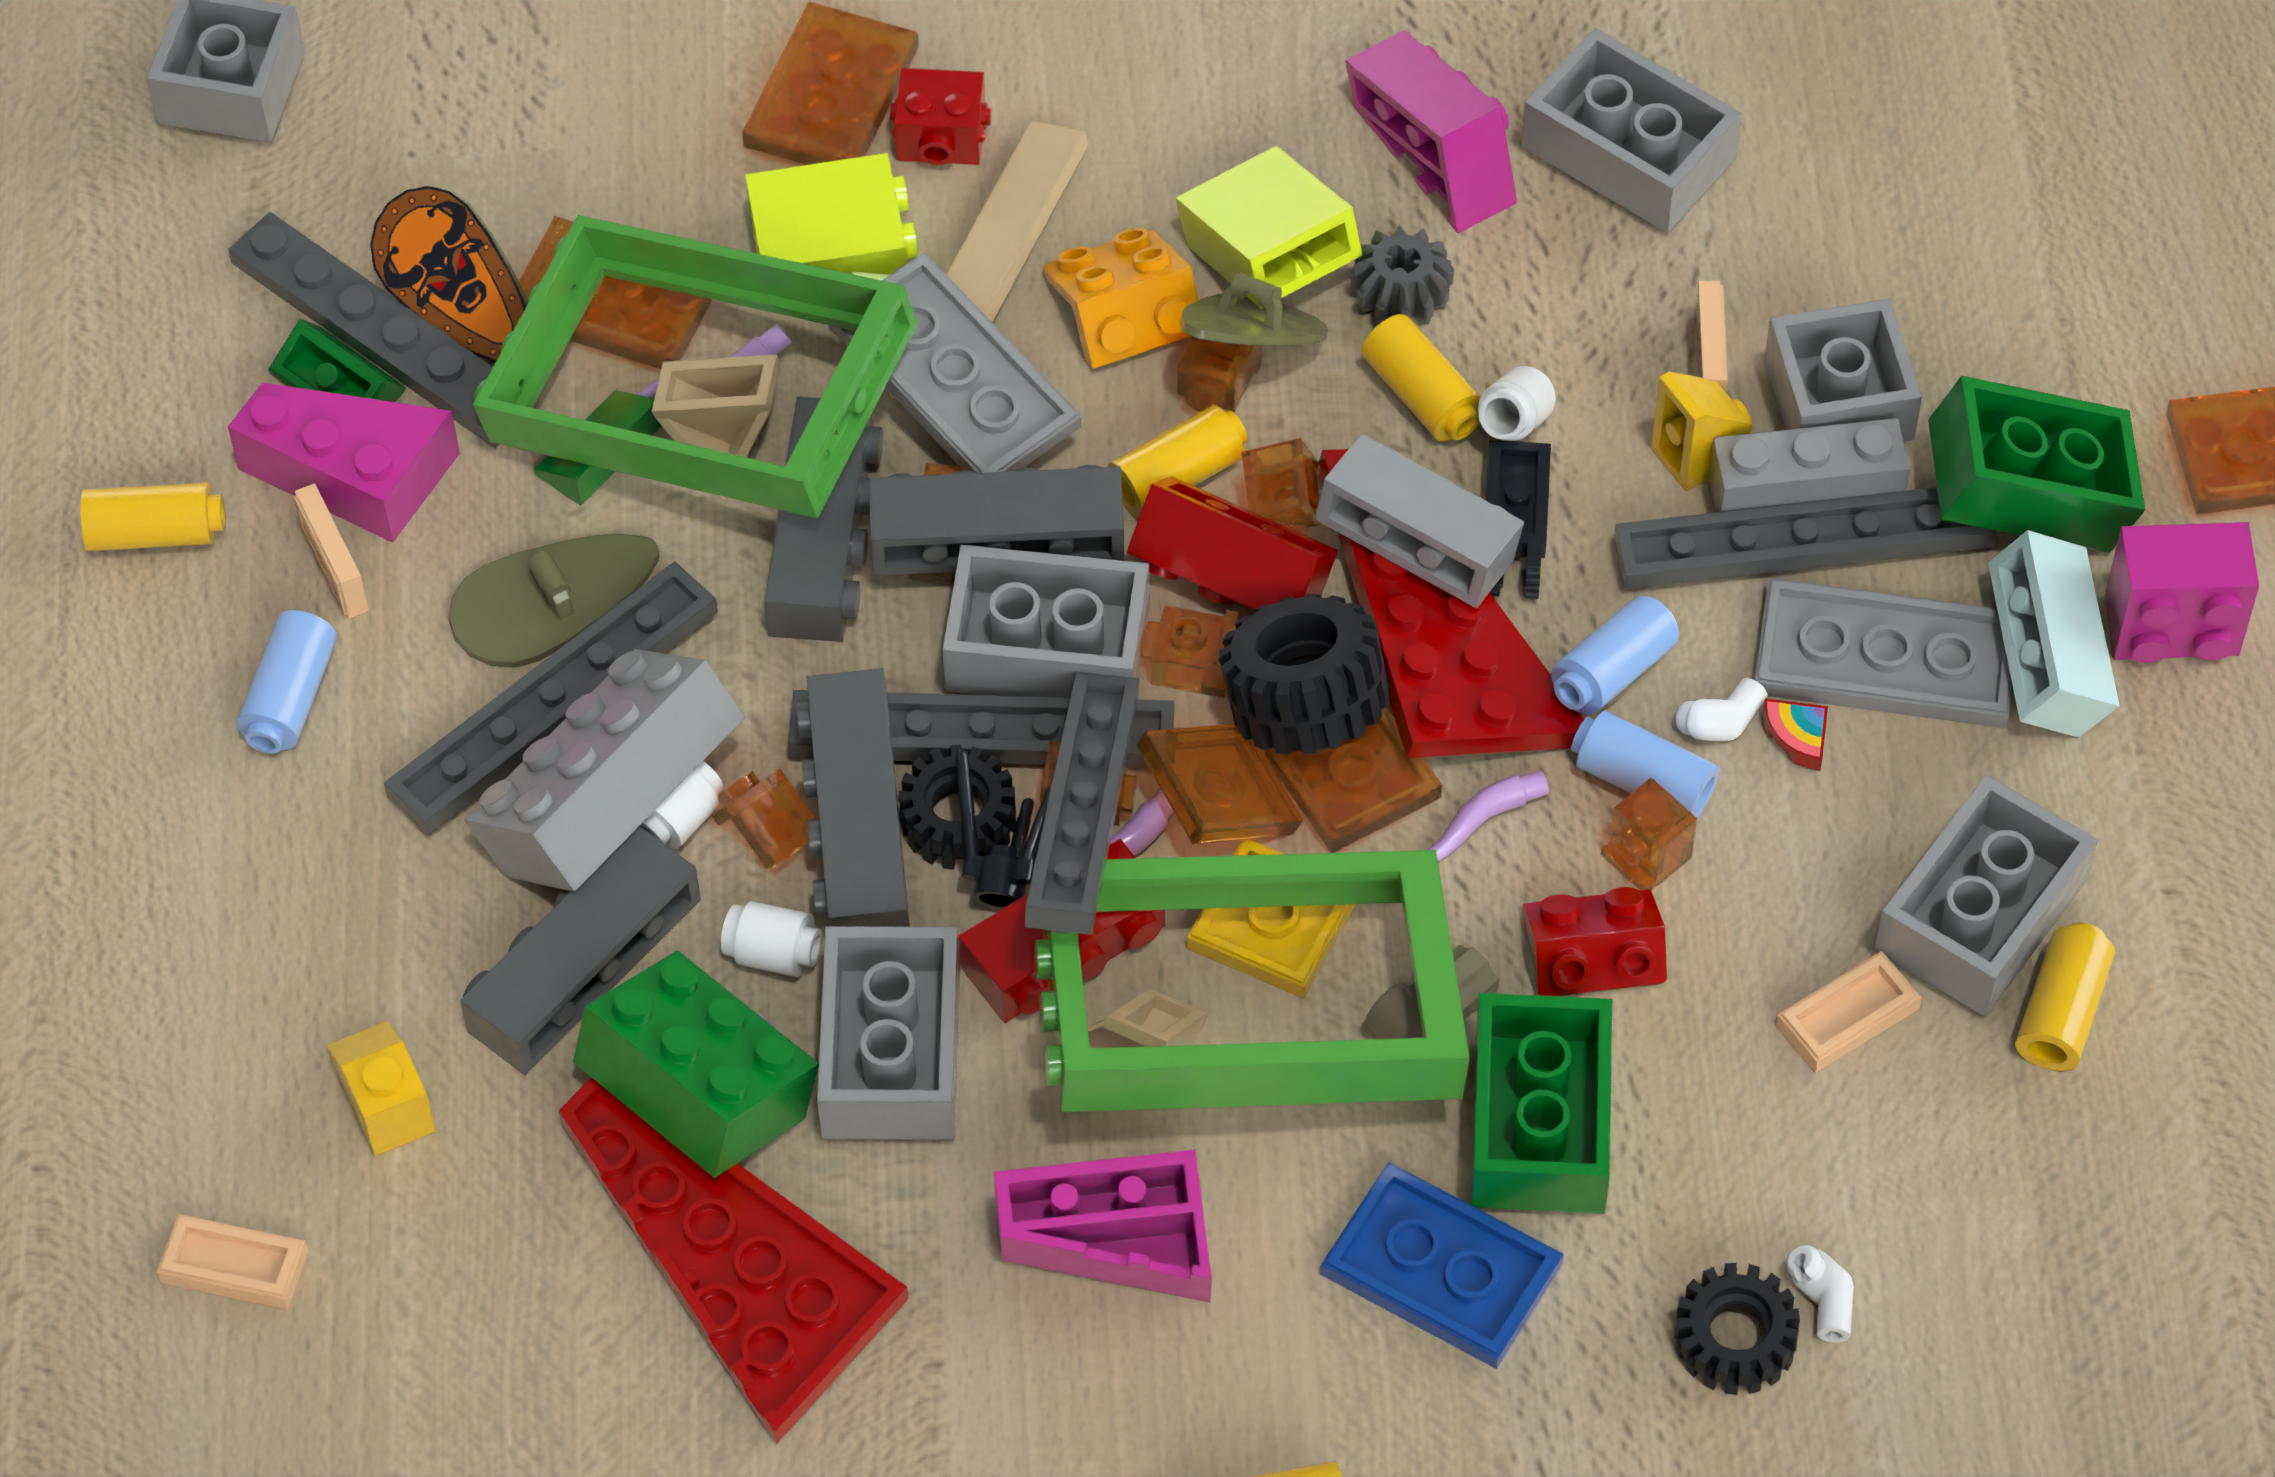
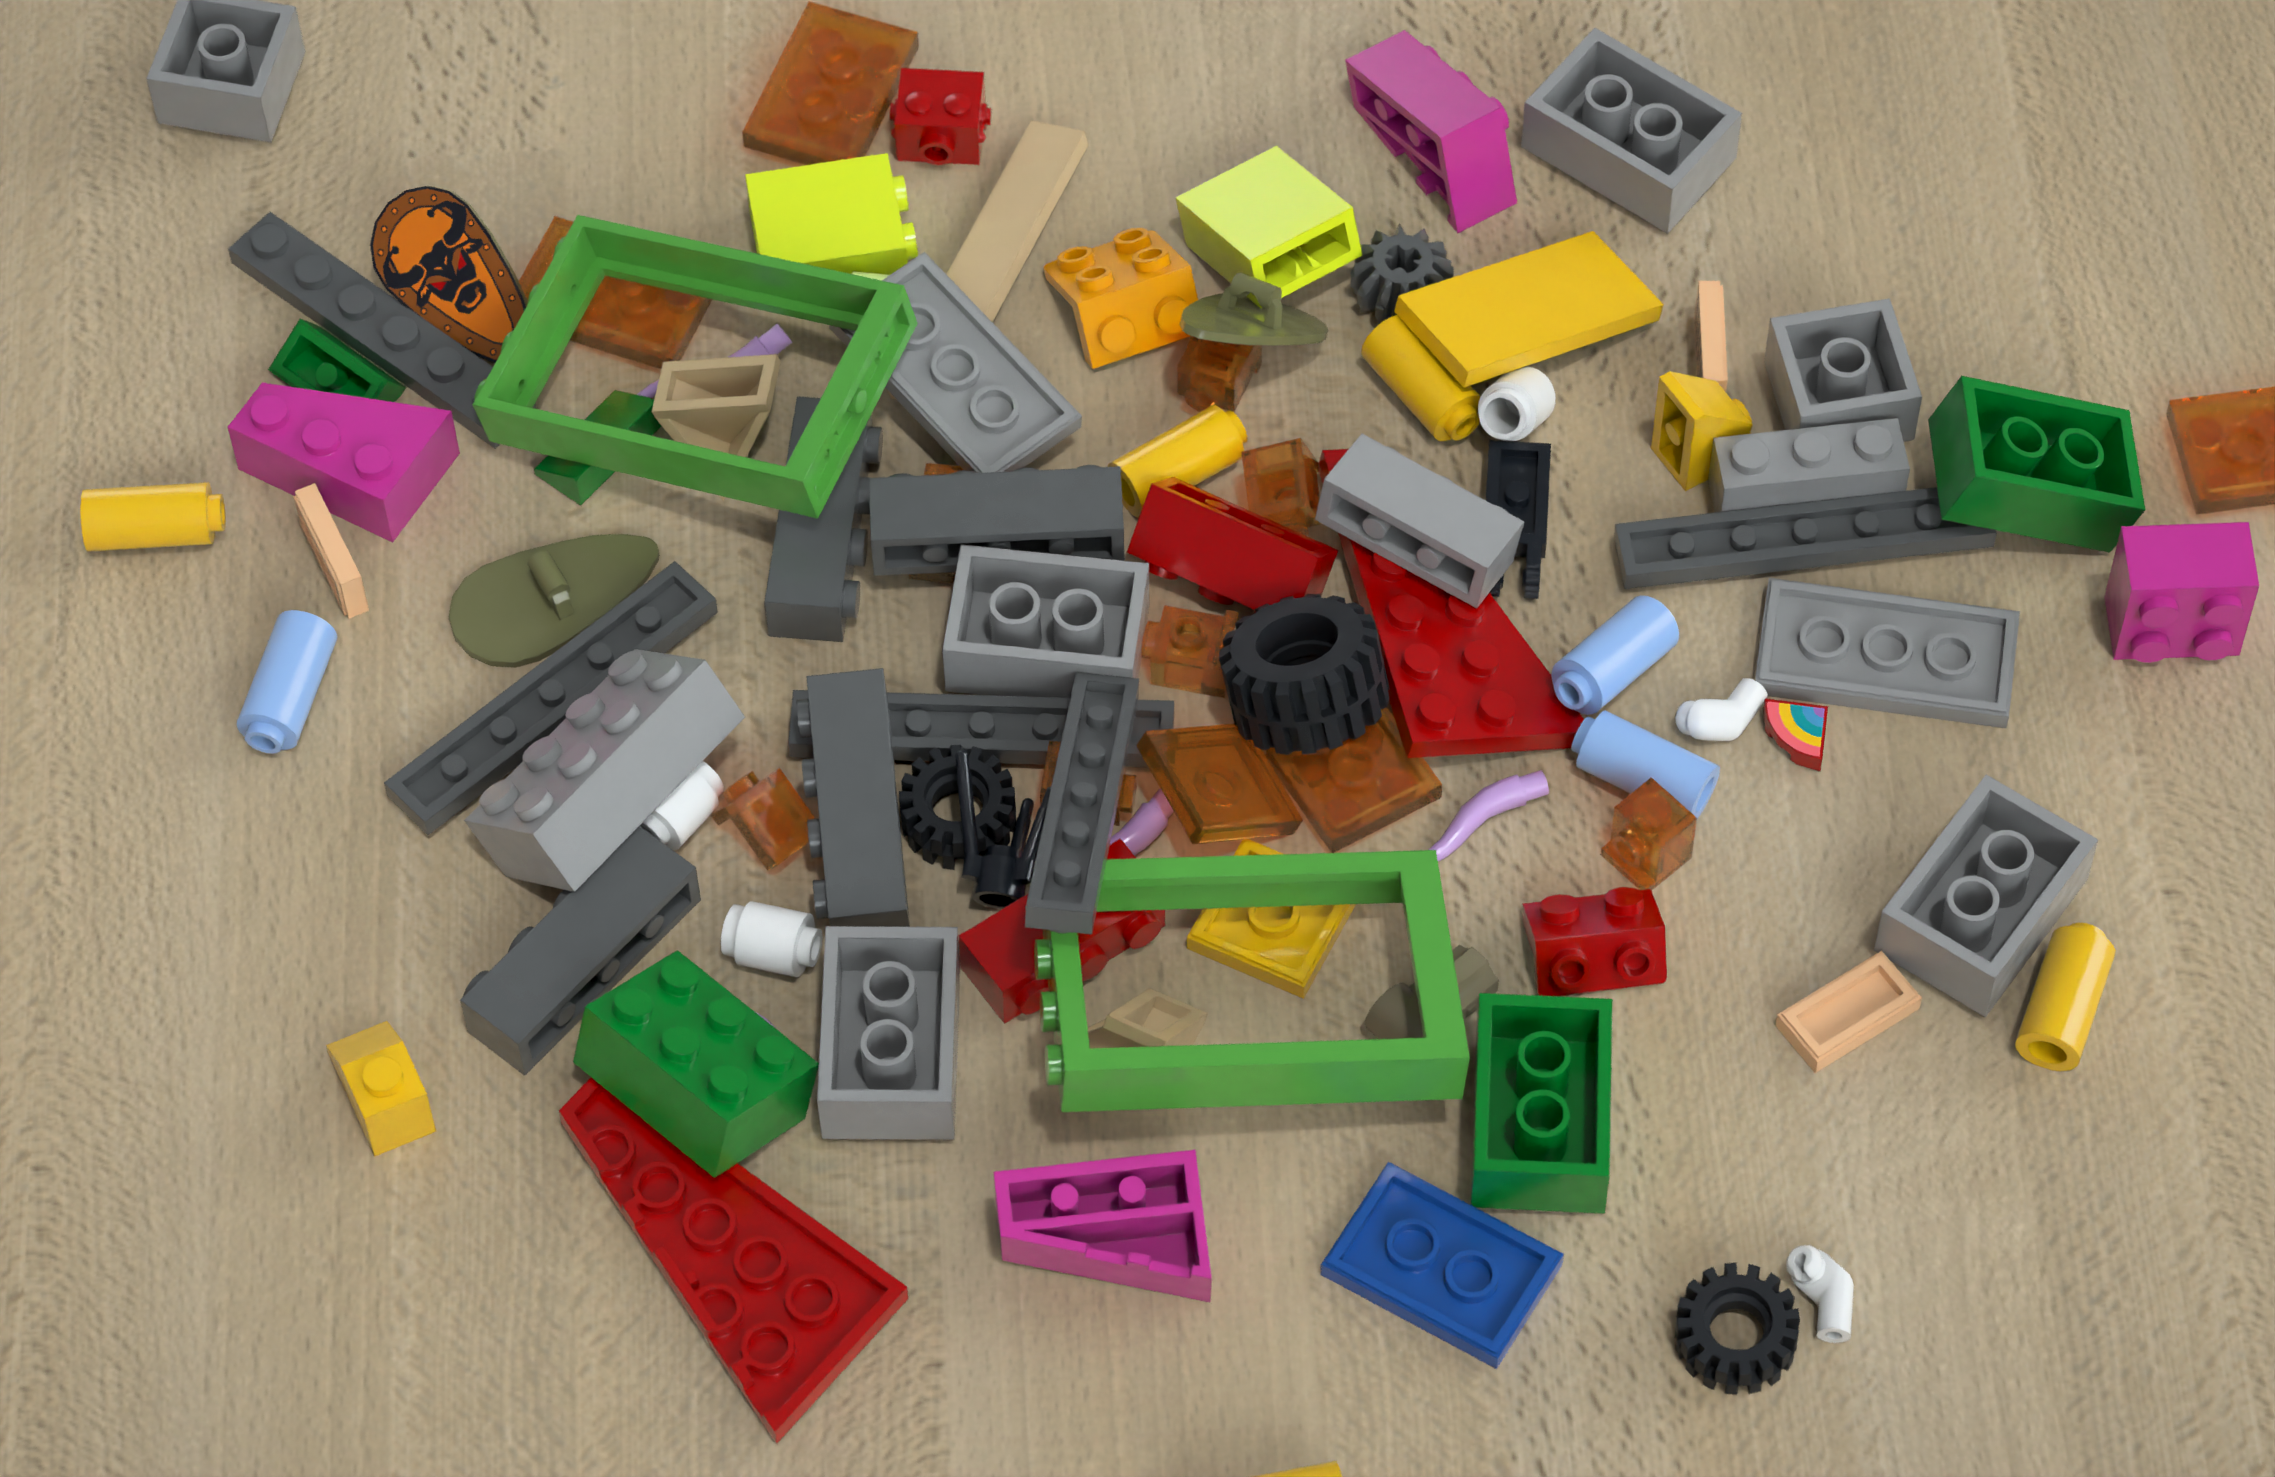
light nougat tile [156,1214,309,1310] -> none
light aqua brick [1988,530,2120,738] -> none
none -> yellow tile [1394,231,1664,388]

